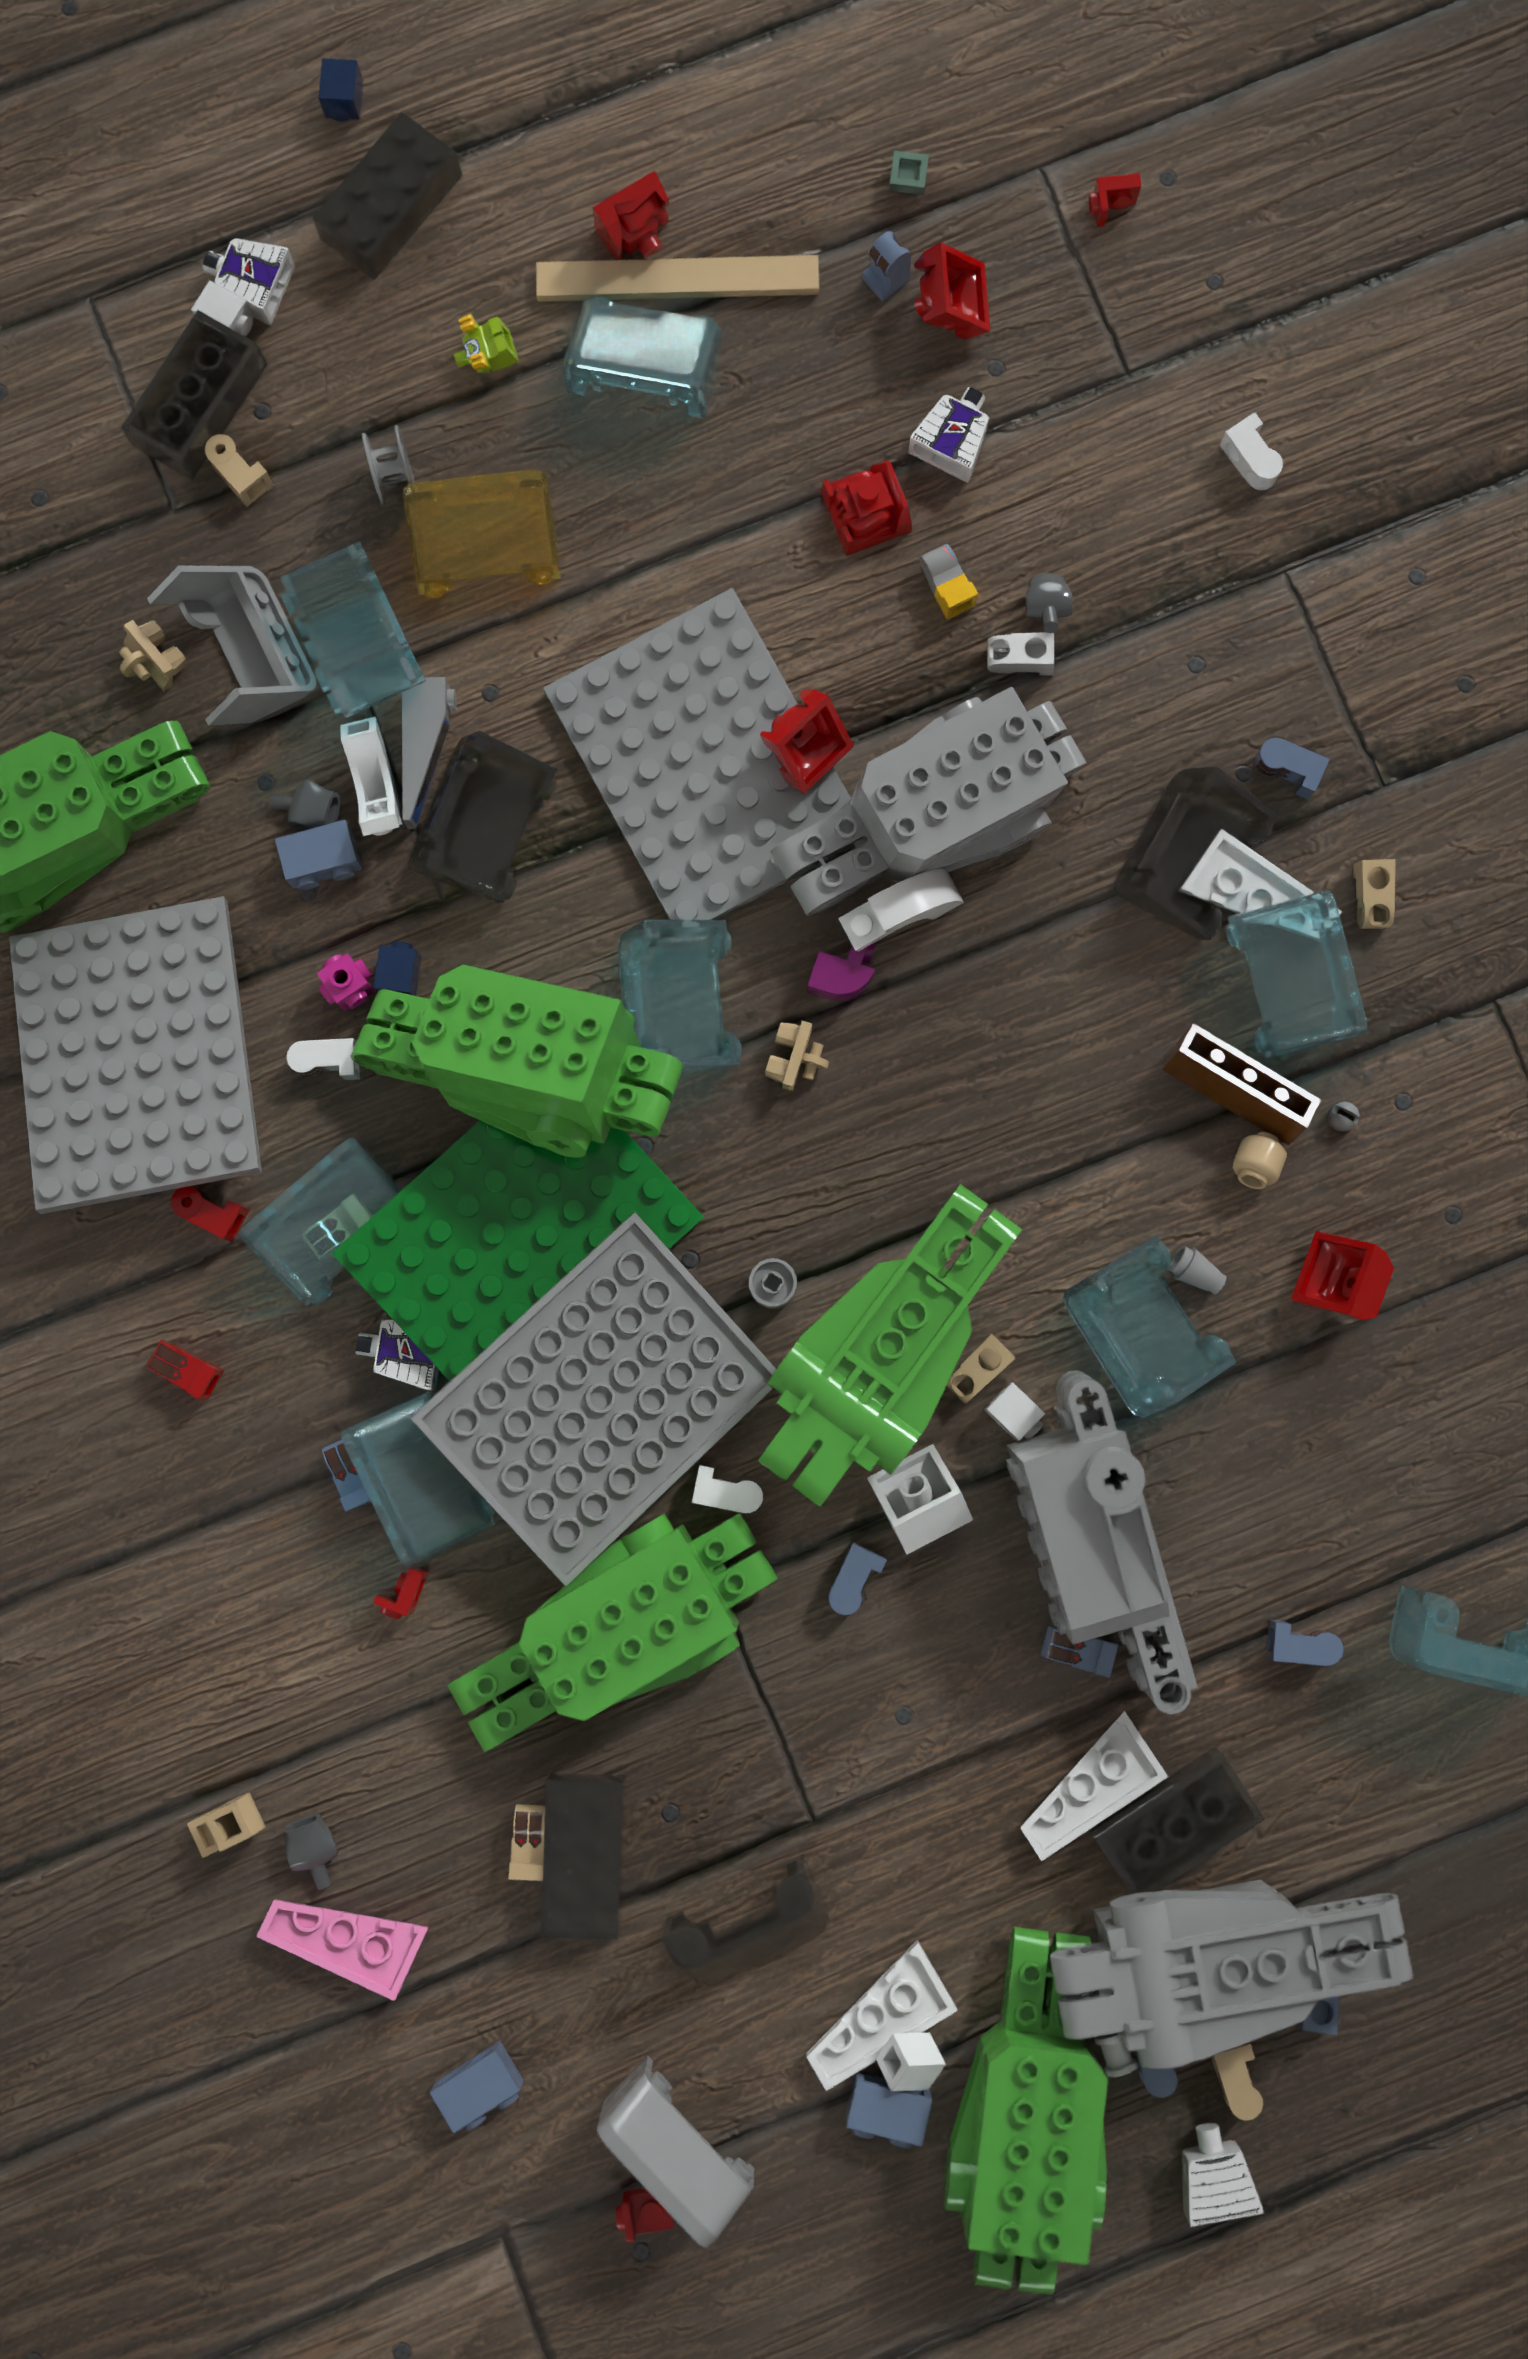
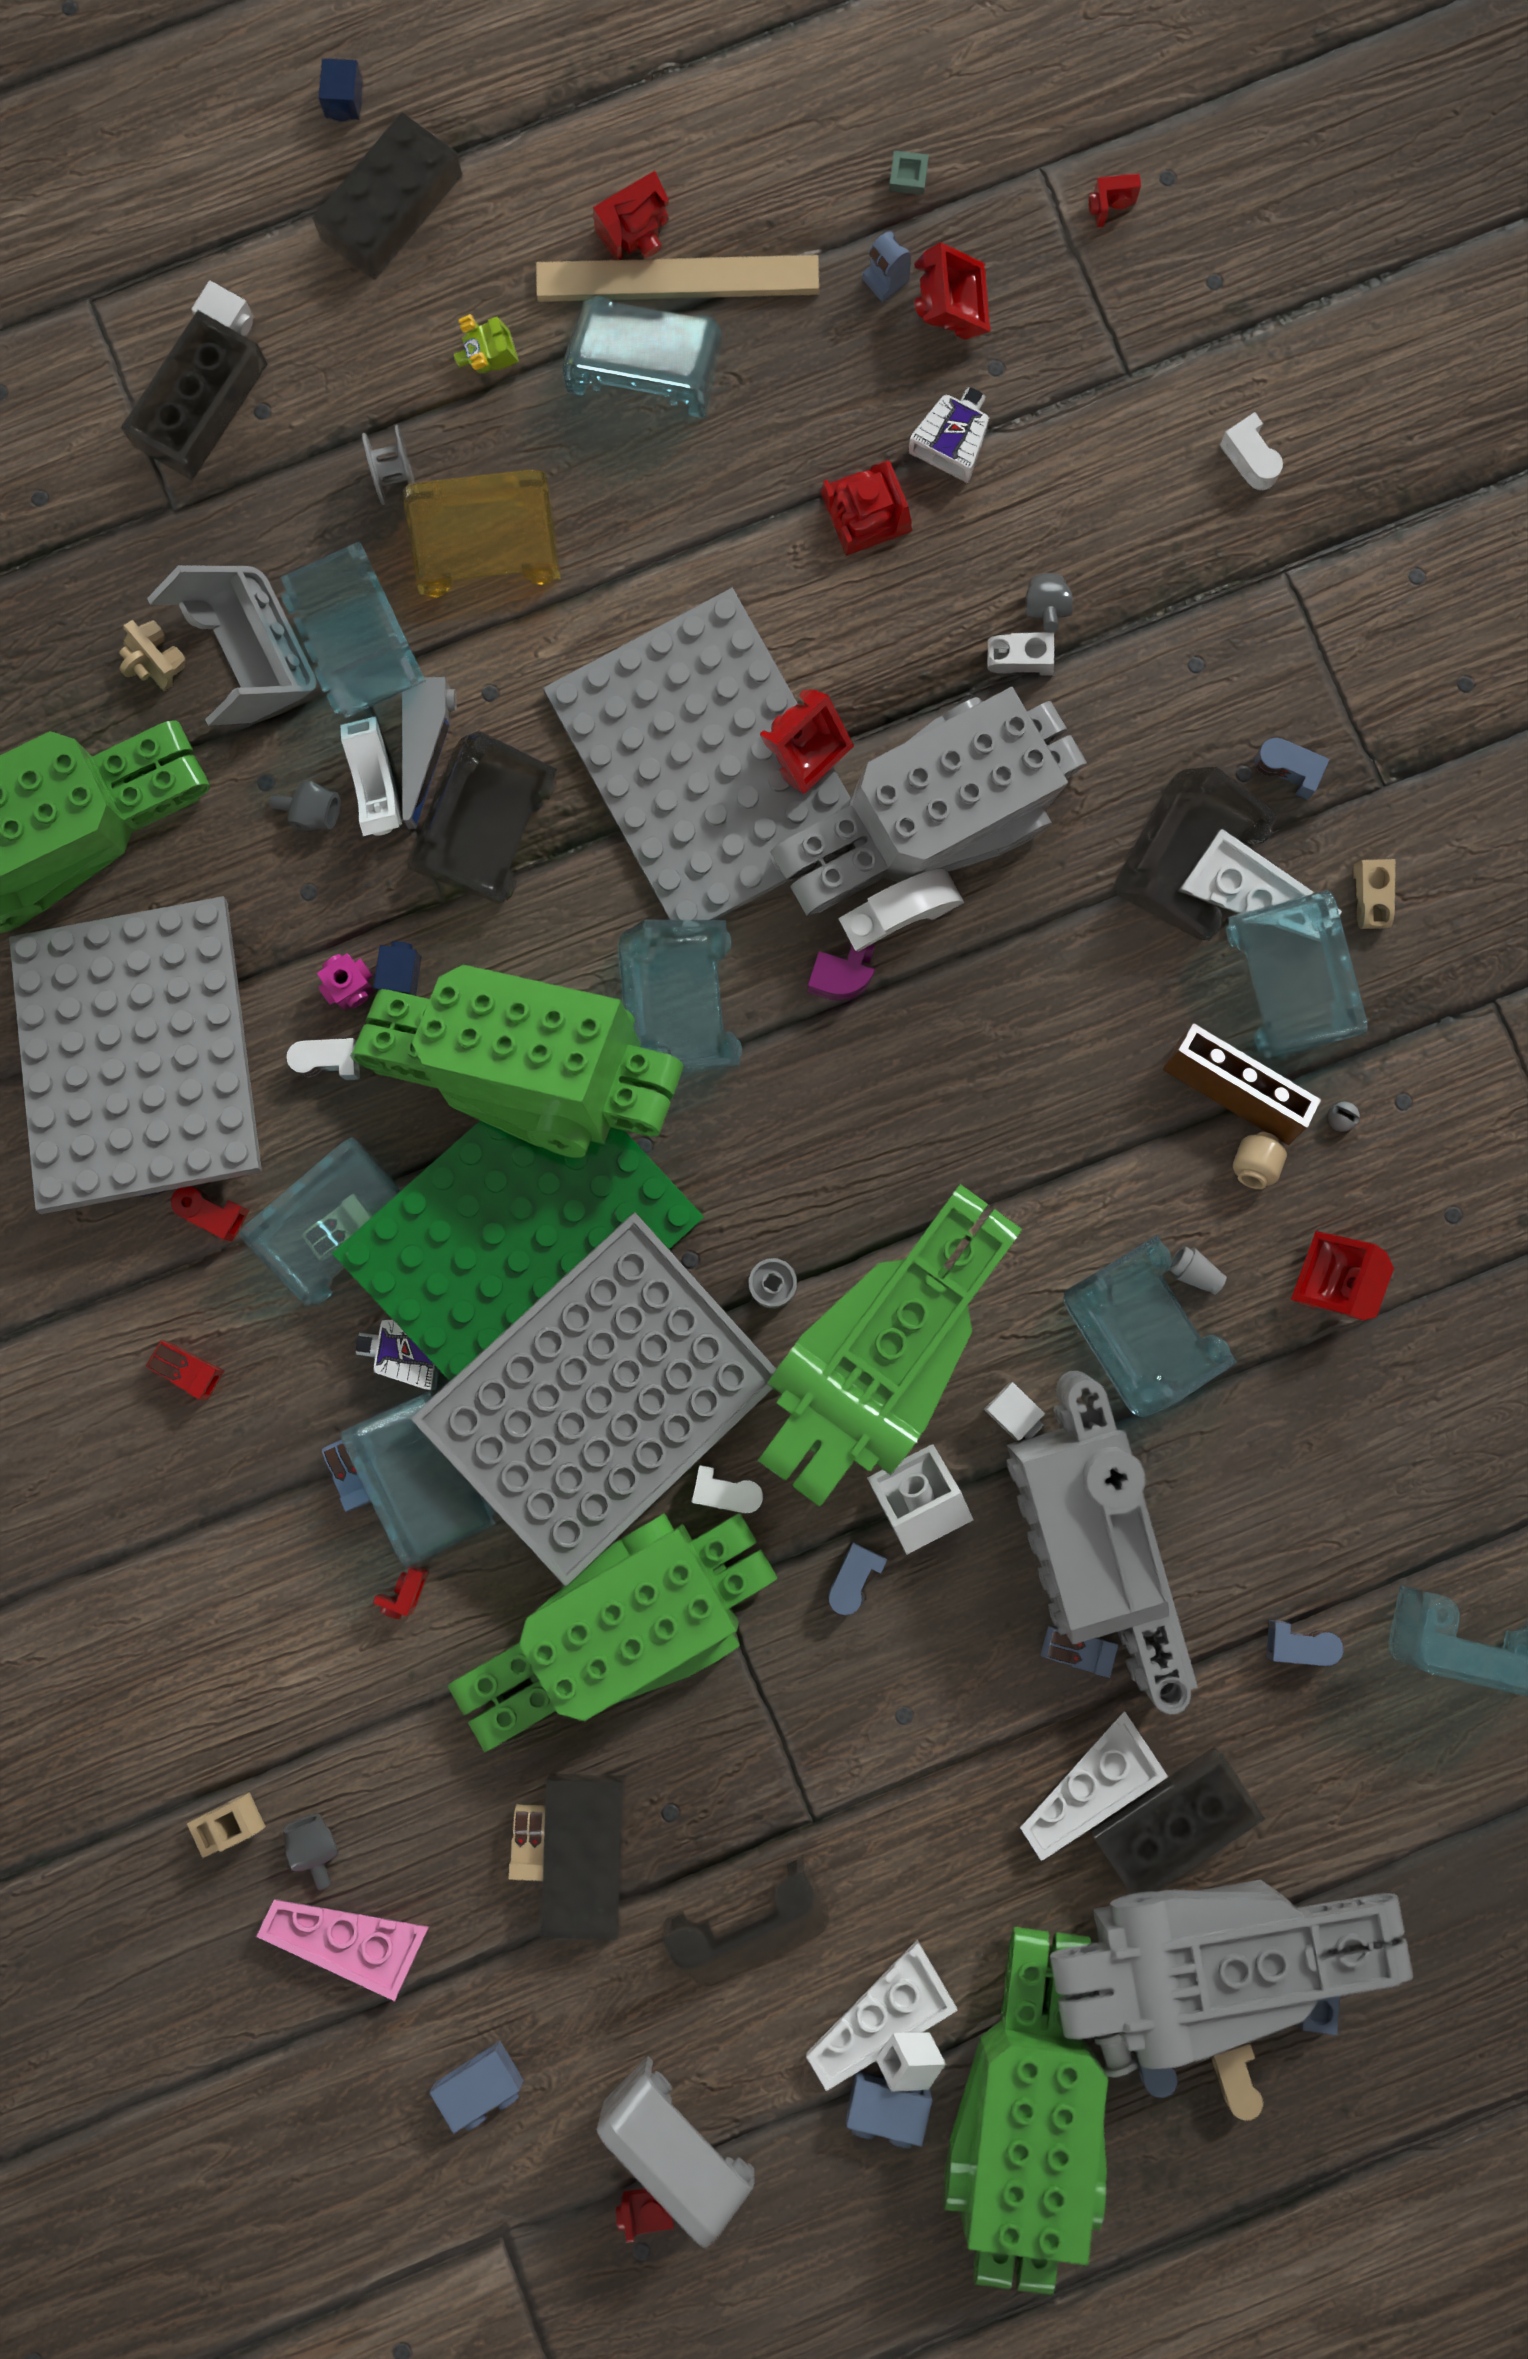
white torso [203,238,295,326] -> none
tan leg [205,434,274,507] -> none
sand blue brick [275,820,363,890] -> none
tan hips [765,1021,829,1092] -> none
leg [919,544,979,620] -> none
tan leg [947,1333,1015,1404] -> none
white torso [1182,2123,1263,2227] -> none

